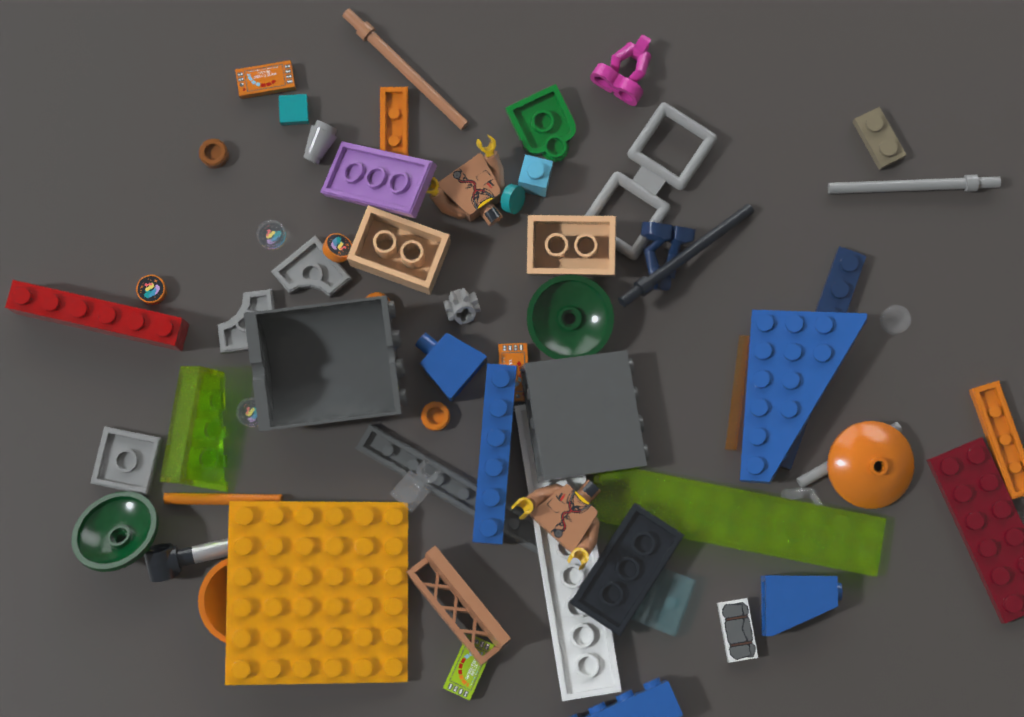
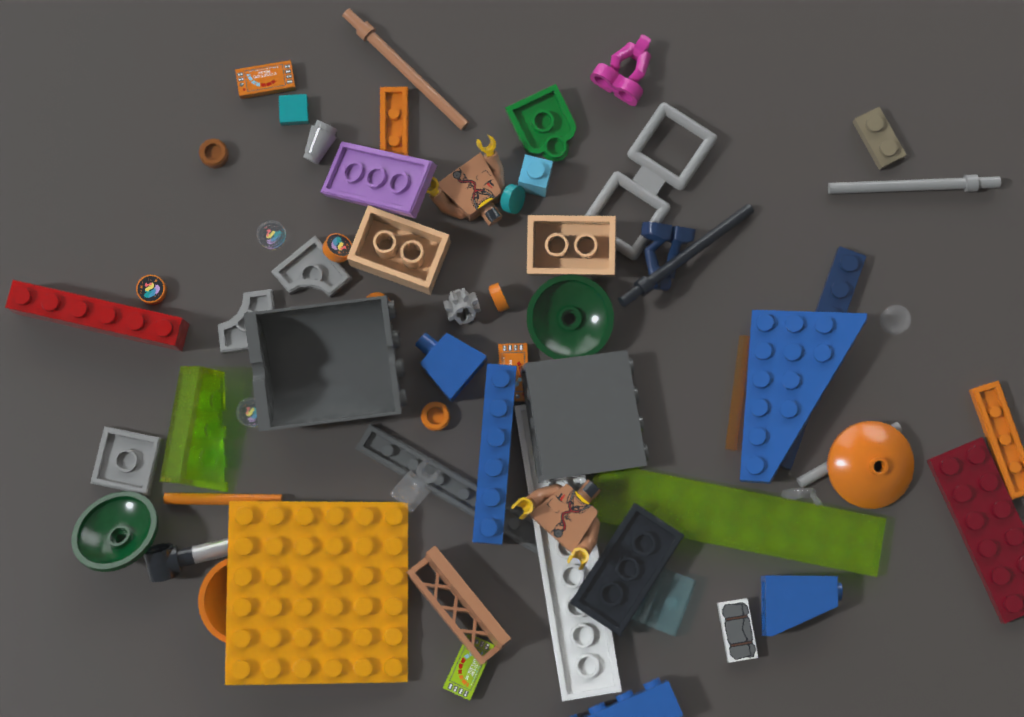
none -> orange tile [488,282,510,313]

